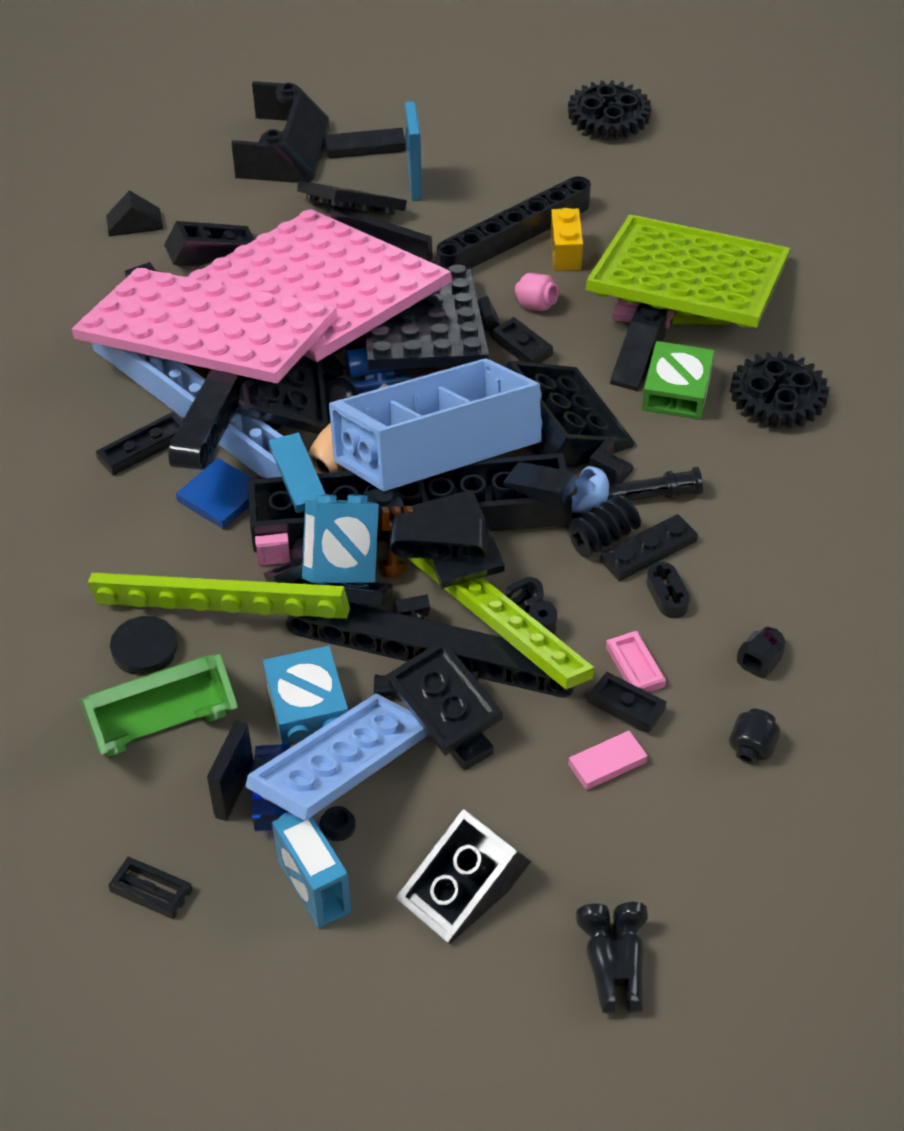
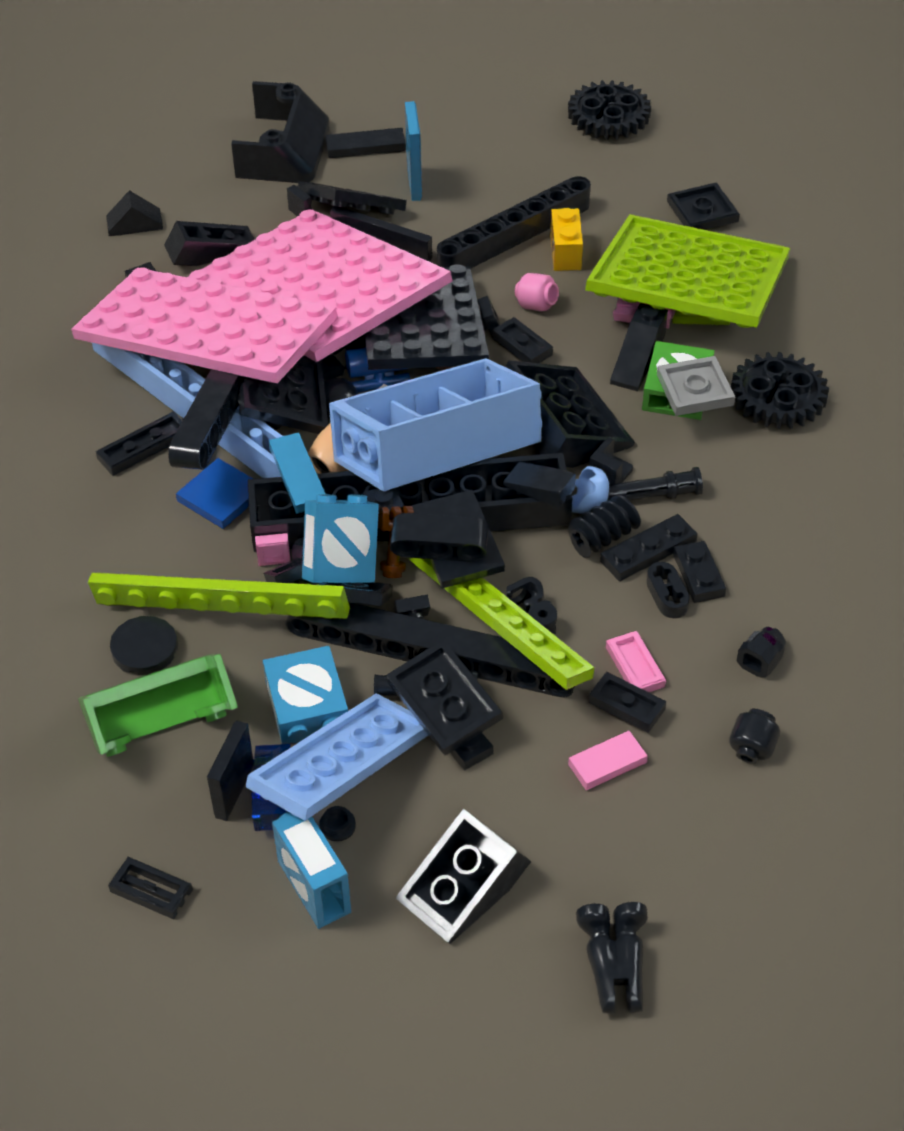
none -> black tile [287,185,312,217]
none -> light grey plate [657,356,735,416]
none -> black plate [667,182,740,230]
none -> black plate [673,541,726,603]

